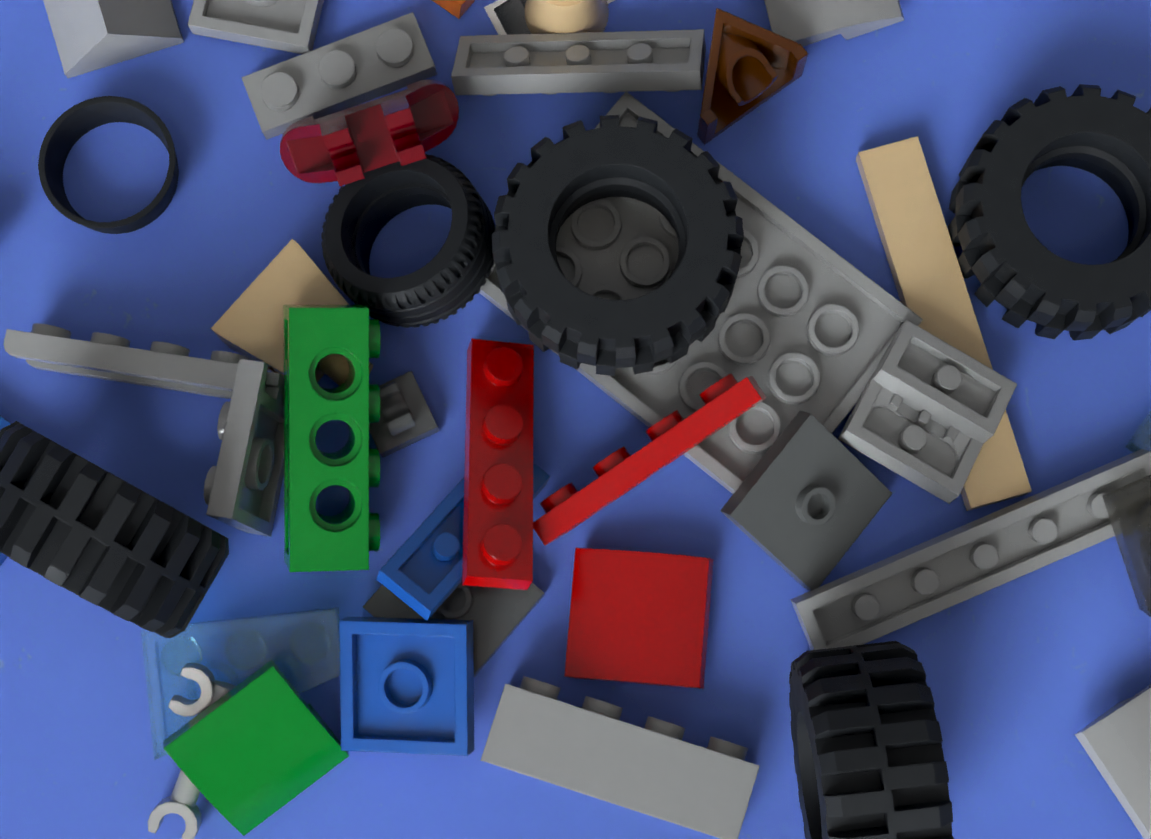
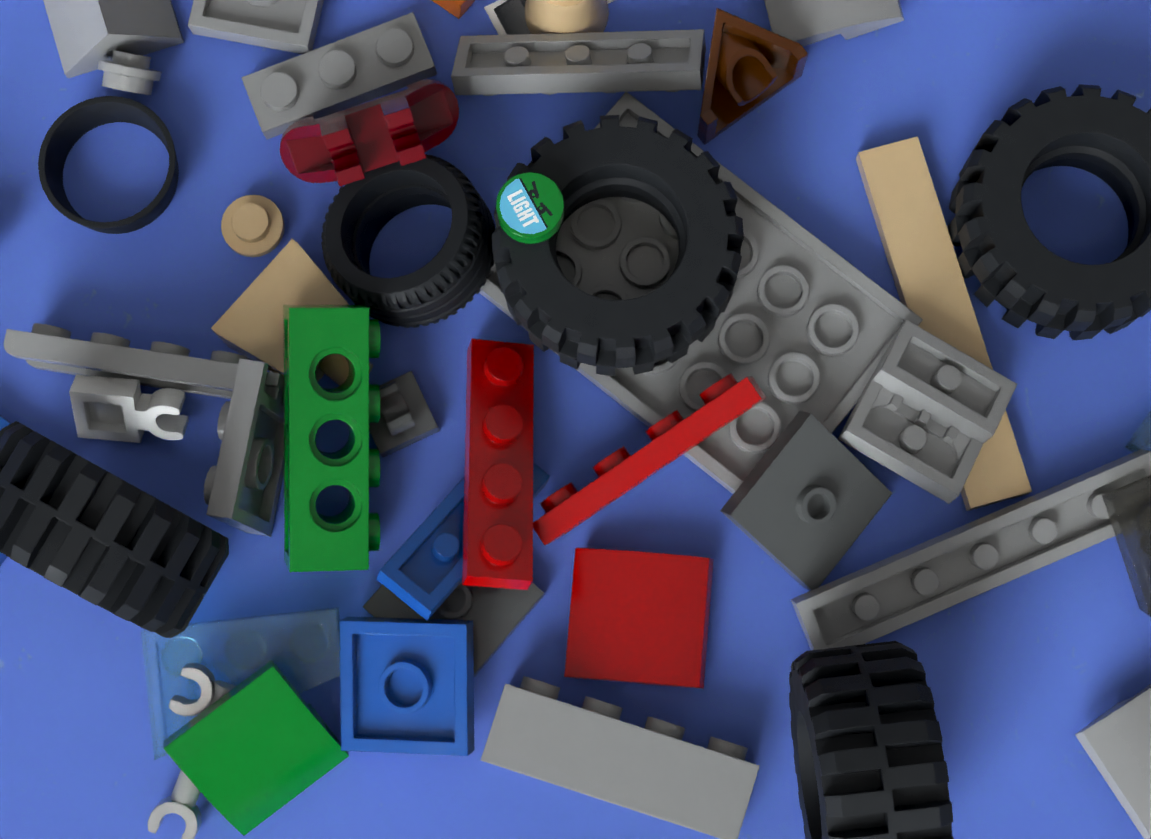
none -> white plate [69,374,189,443]
none -> light grey plate [98,50,161,95]
none -> tan plate [221,195,285,257]
none -> tile [496,172,564,244]

